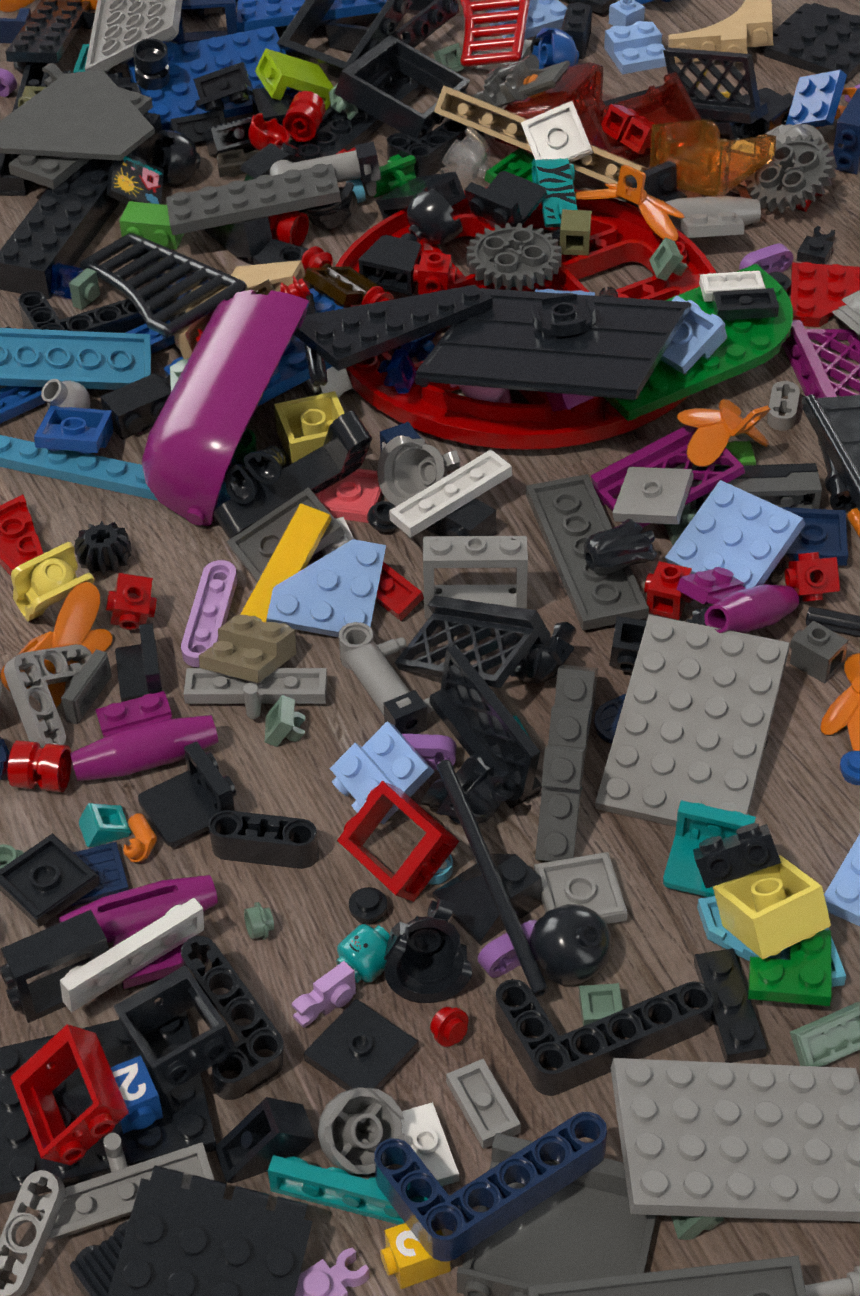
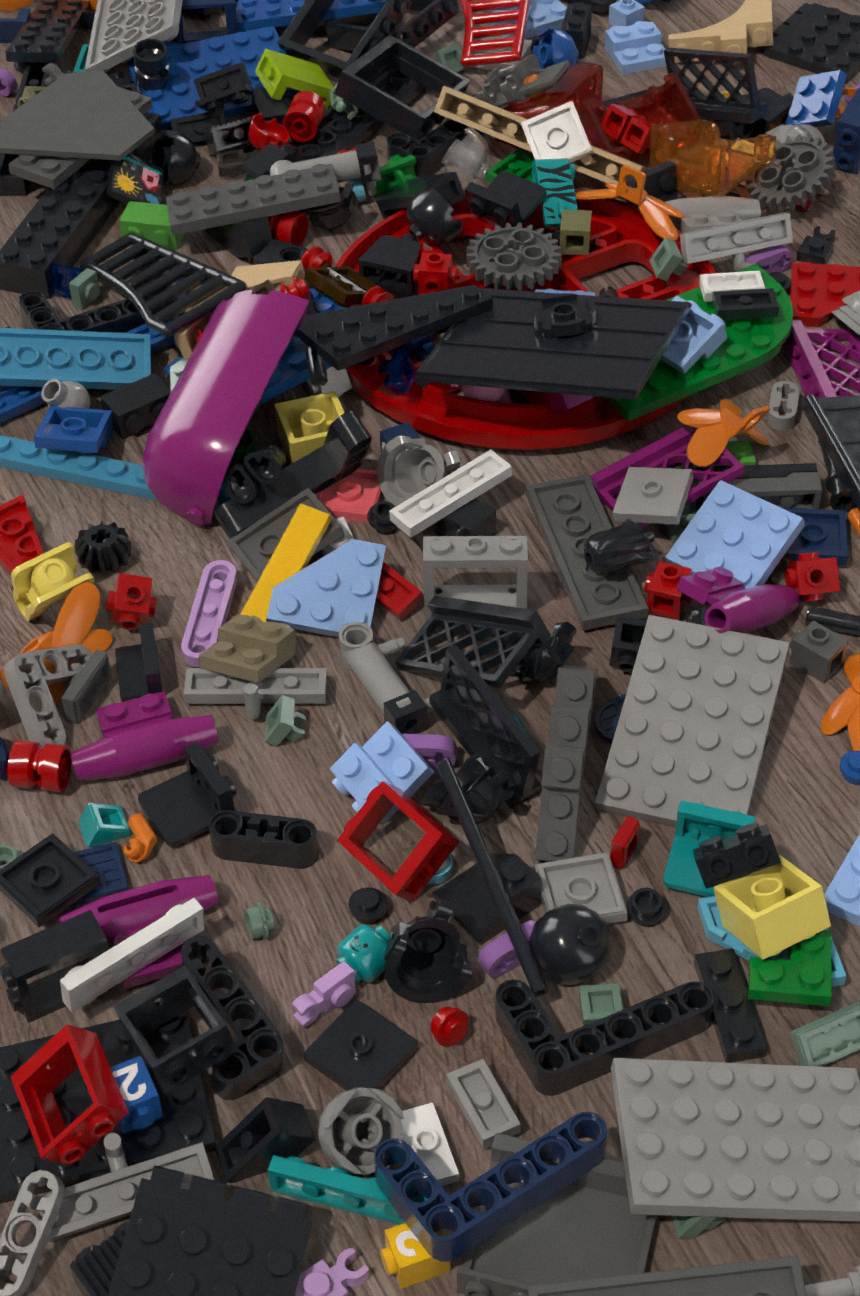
none -> red tile [610,815,640,870]
none -> black plate [627,888,666,925]
none -> light grey plate [679,212,793,272]

